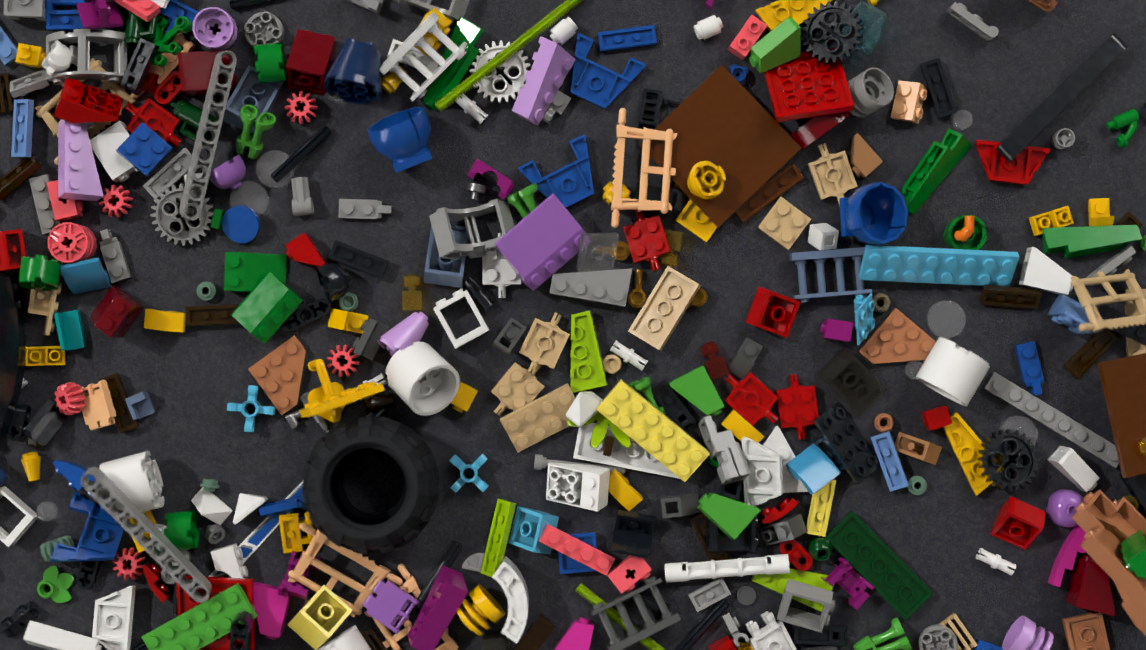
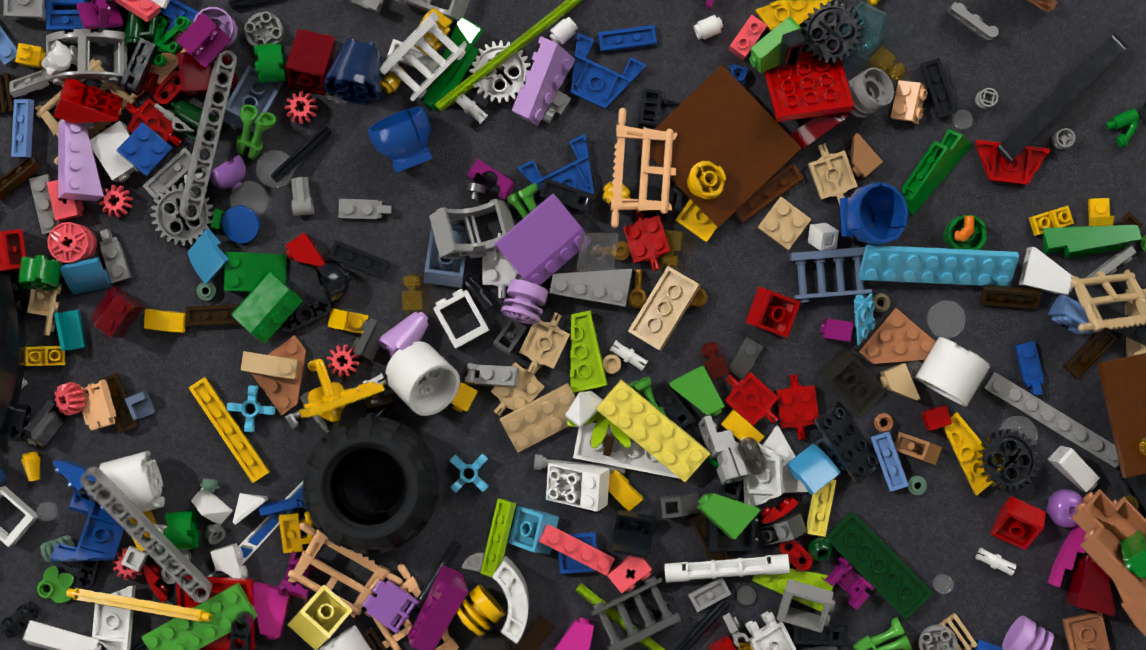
sand green plate [339,292,359,312] -> none
none -> yellow piece [66,588,212,622]
none -> white tile [121,546,148,572]
none -> light grey hand [154,103,195,132]
none -> magenta bracket [177,13,231,67]
none -> dark azure slope [187,228,229,284]
none -> yellow plate [189,377,270,483]
none -> tan slope [241,351,301,379]
none -> light grey plate [464,363,519,387]
none -> lavender wheel [500,279,549,325]
none -> black plate [539,178,596,214]
none -> clear smoke plate [738,437,768,475]
none -> black slope [780,29,805,68]
none -> clear yellow plate [869,45,907,81]
none -> tan slope [880,363,920,400]
none -> clear tile [933,574,954,594]
none -> light grey wheel [975,88,998,109]

